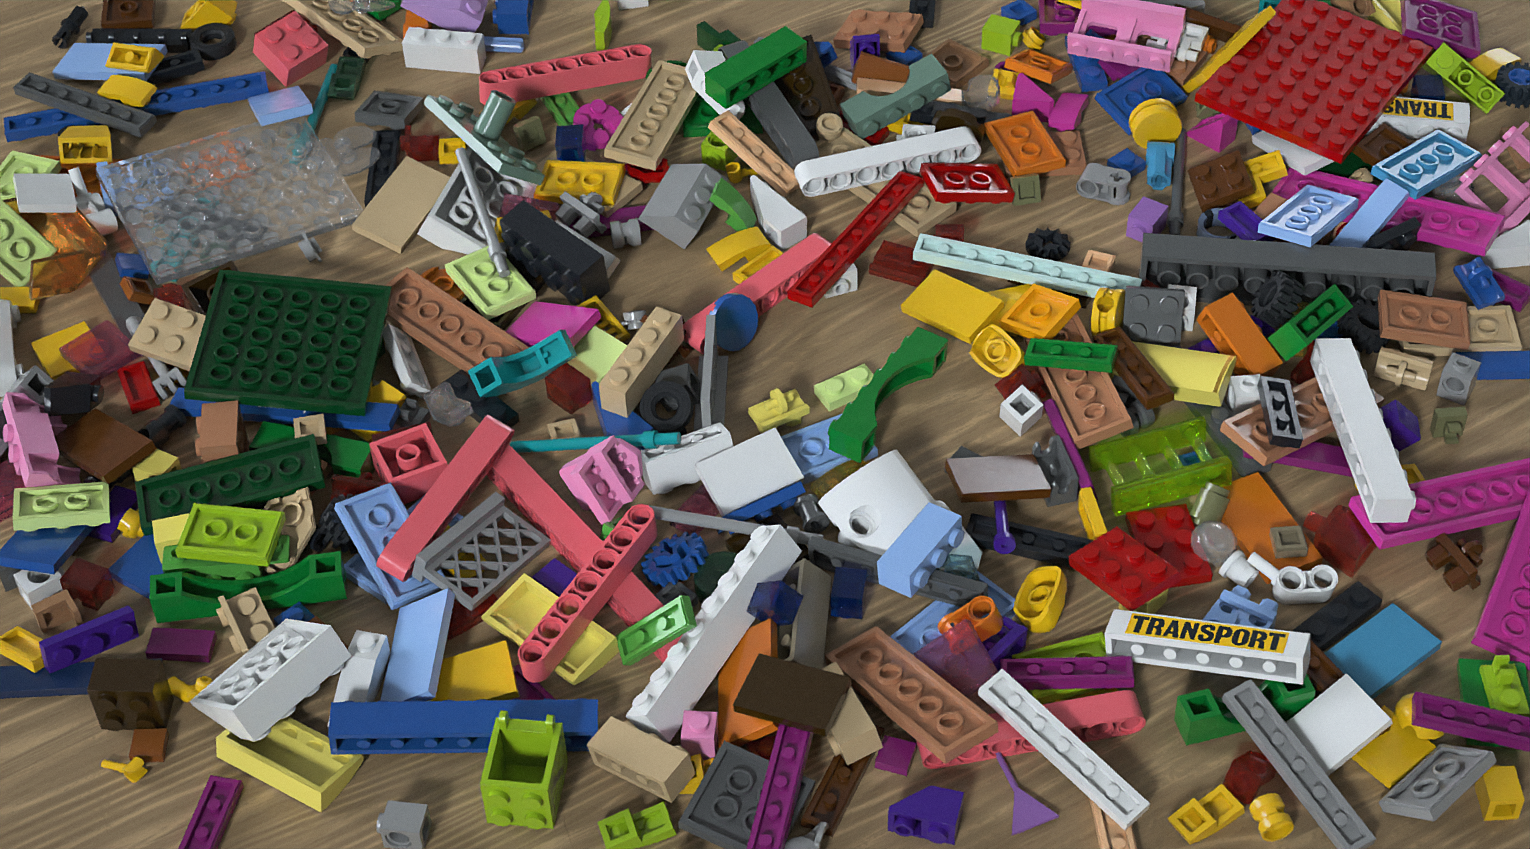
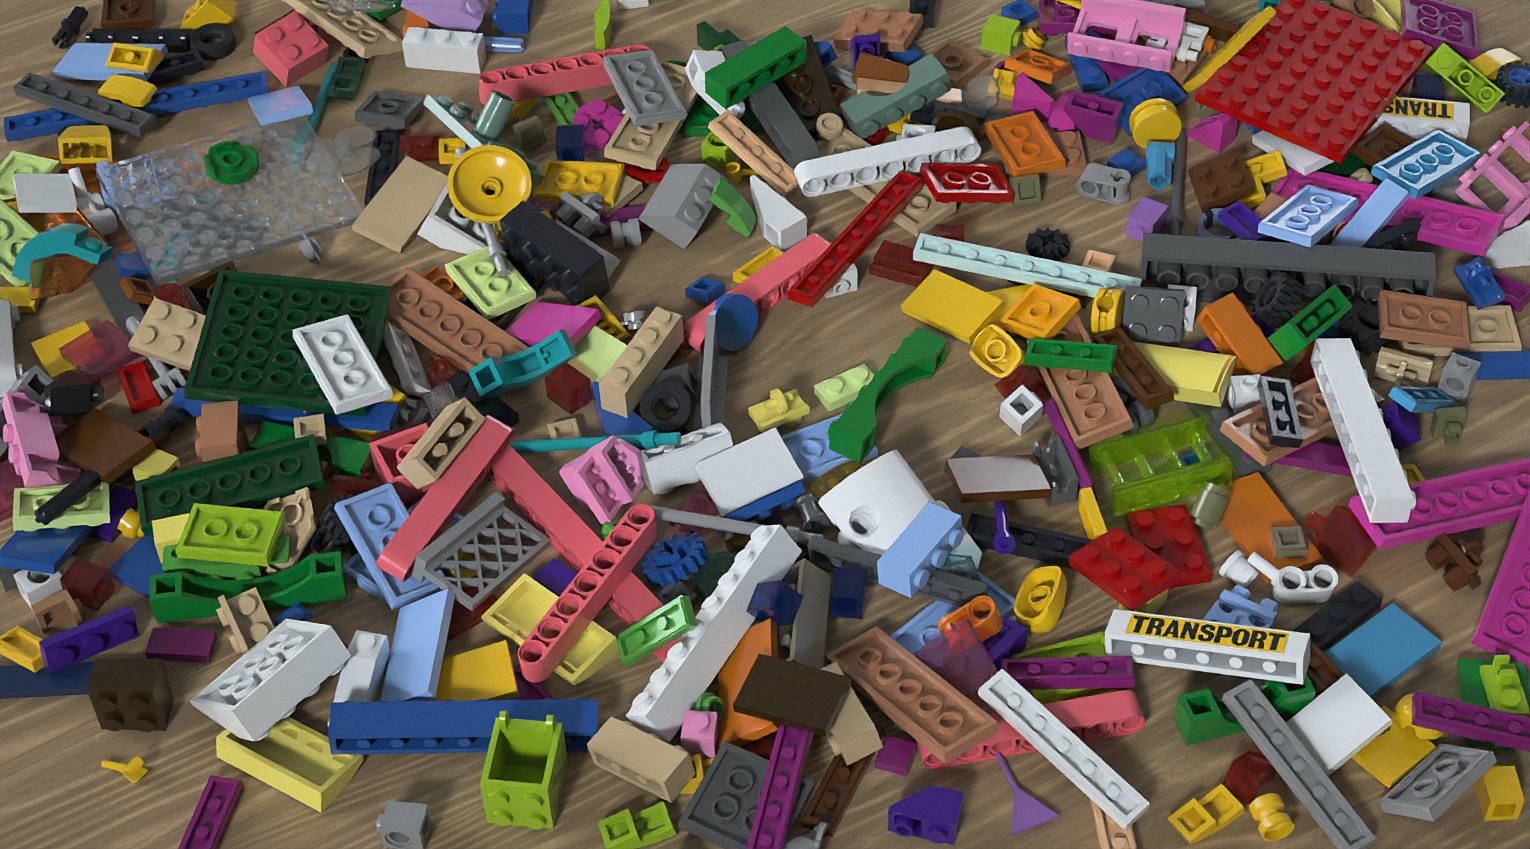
dark orange tile [129,728,169,763] -> none
yellow arm [168,676,213,703] -> none
yellow slope [706,226,771,272] -> none
clear hair [1190,520,1238,568] -> none
none -> teal arch [12,224,113,286]
none -> black axle [34,470,101,525]
none -> green tile [204,140,259,185]
none -> white tile [292,314,393,415]
none -> tan brick [396,397,485,489]
none -> clear red axle [428,355,451,385]
none -> yellow dish [447,145,532,224]
none -> light grey tile [603,50,686,127]
none -> blue tile [685,277,725,304]
none -> bright green plate [694,692,724,722]
none -> magenta slope [1064,90,1123,144]
none -> dark azure tile [1388,386,1457,413]

